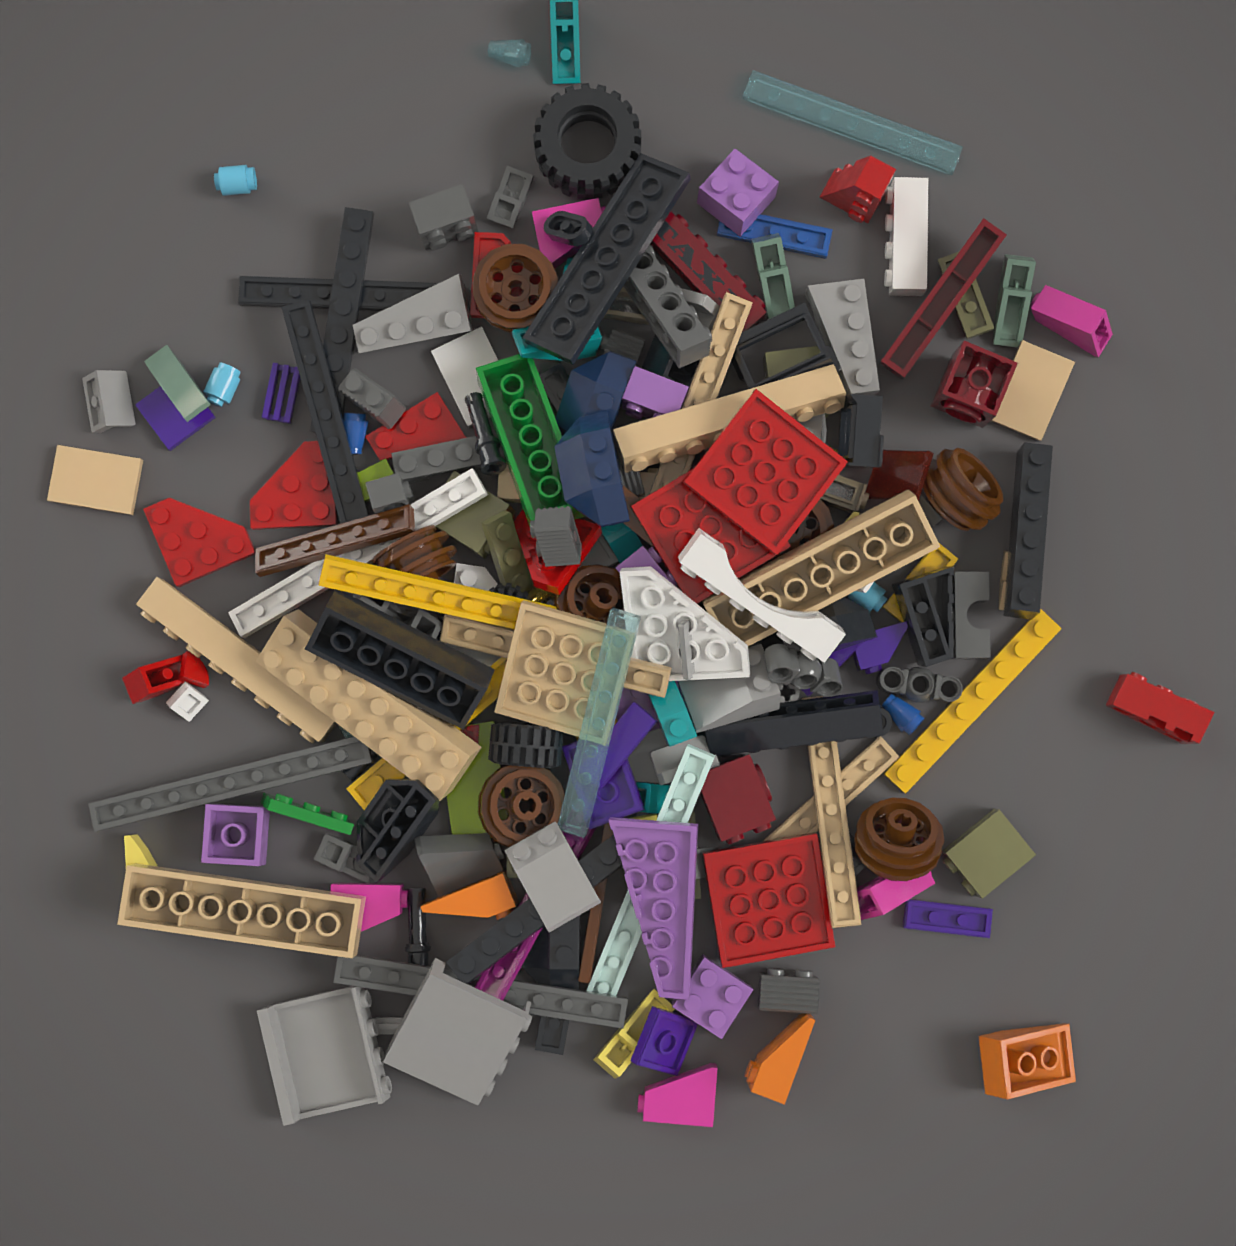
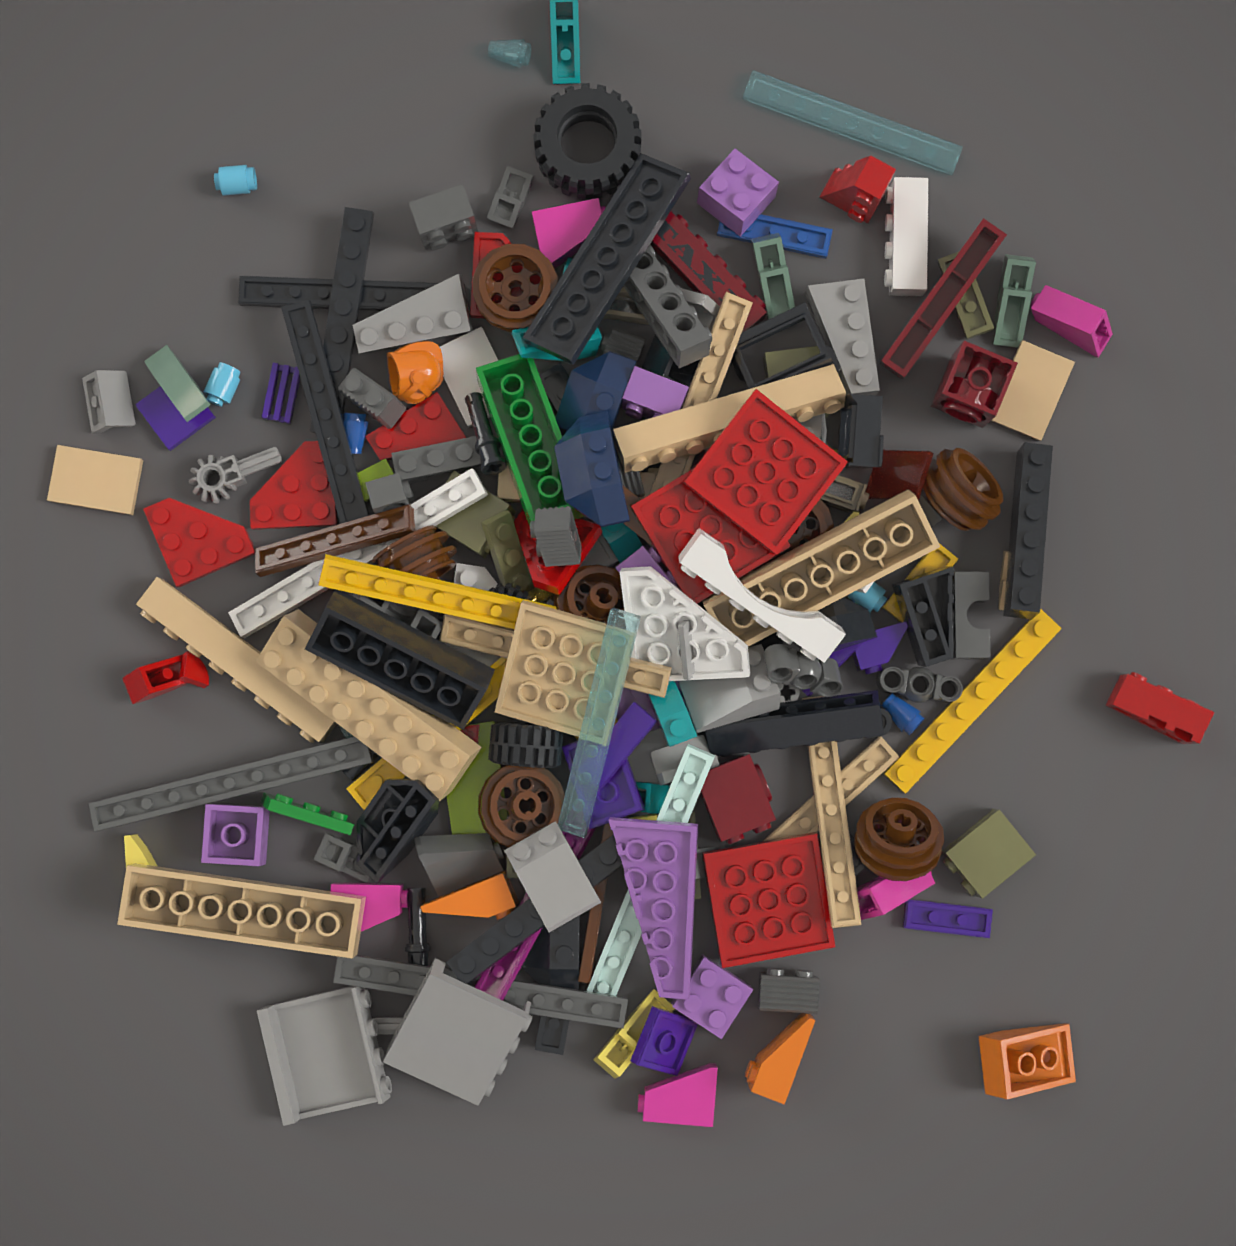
white plate [166,681,209,722] -> none
black plate [544,211,593,246] -> none
none -> light grey gear [189,447,282,504]
none -> orange helmet [387,340,444,404]

